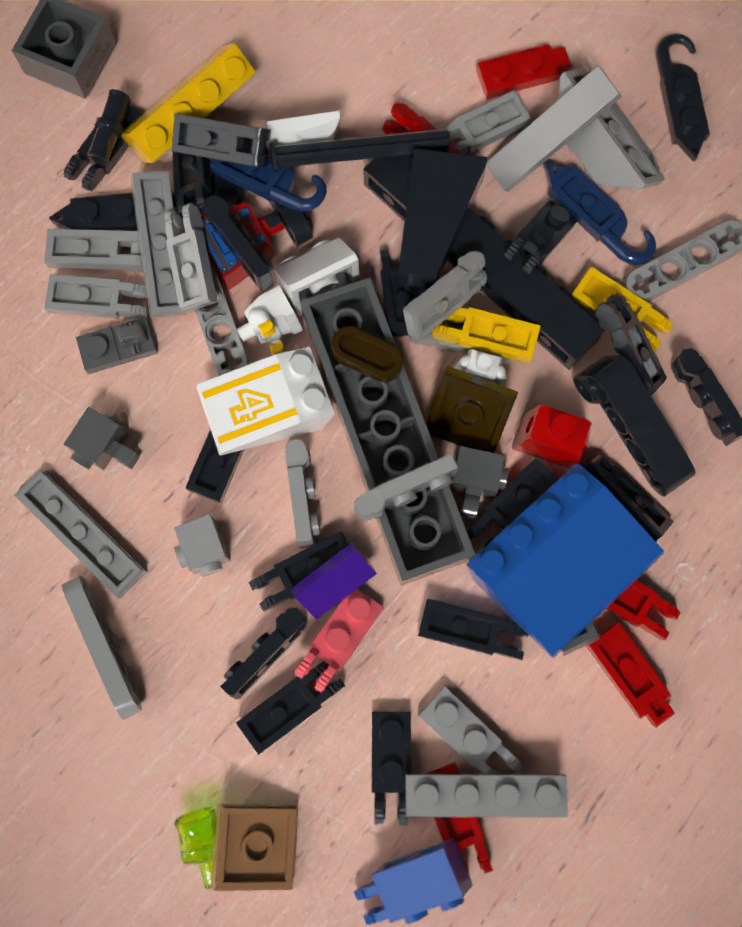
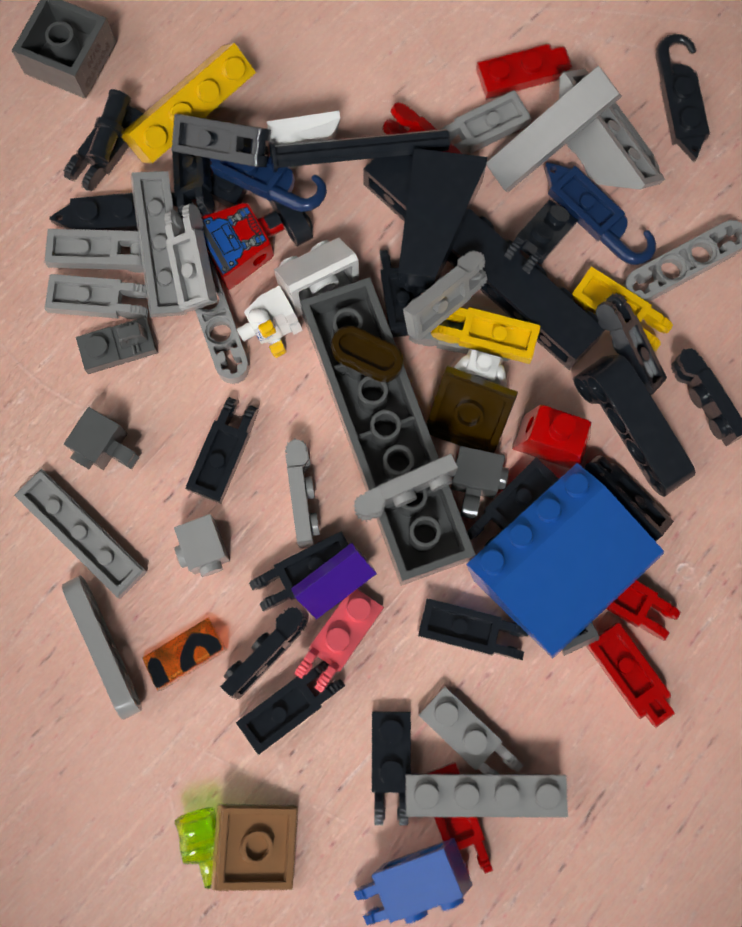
white slope [196,347,335,455] -> none
black hinge [203,195,274,292] -> none
none -> clear orange slope [142,617,228,691]

